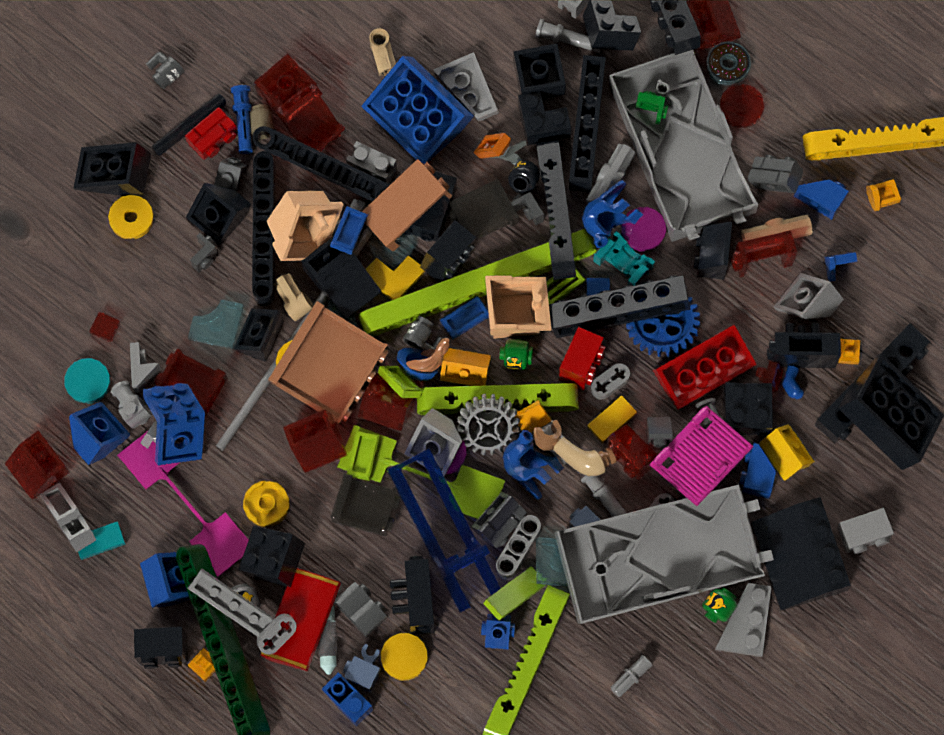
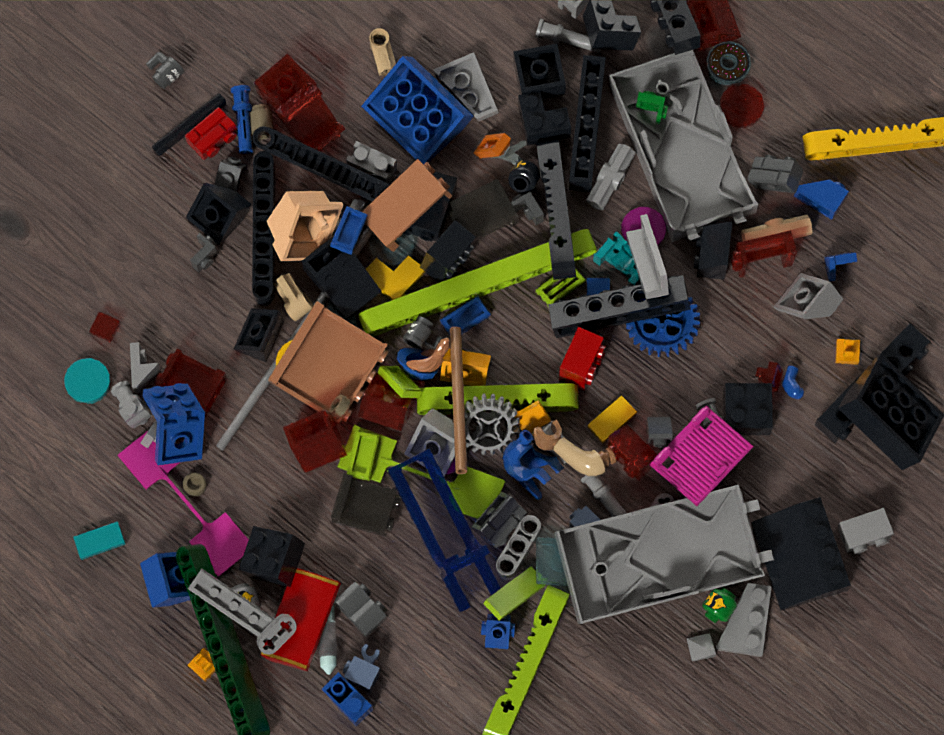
clear red slope [5,430,70,500] -> none
light grey slope [39,483,96,552] -> none
blue slope [69,402,131,465] -> none
black slope [73,142,151,196] -> none
yellow tile [108,195,154,239] -> none
black brick [134,627,188,669] -> none
clear light blue tile [188,300,244,349] -> none
yellow tile [243,481,290,527] -> none
yellow tile [381,633,428,681] -> none
black piece [390,556,435,635] -> none
light nougat piece [485,276,551,339] -> none
green head [499,339,533,370] -> none
blue piece [582,180,643,248] -> none
light grey beam [591,364,630,400] -> none
light grey axle [611,655,653,697] -> none
red slope [653,325,757,410] -> none
blue slope [739,443,776,499] -> none
yellow panel [759,424,815,480] -> none
black piece [767,323,841,368] -> none
light orange tile [866,179,901,211] -> none
none -> dark tan tile [183,472,207,497]
none -> dark tan tile [329,394,350,419]
none -> medium nougat piece [450,327,467,474]
none -> light grey fence [626,214,669,299]
none -> light grey slope [687,634,716,662]

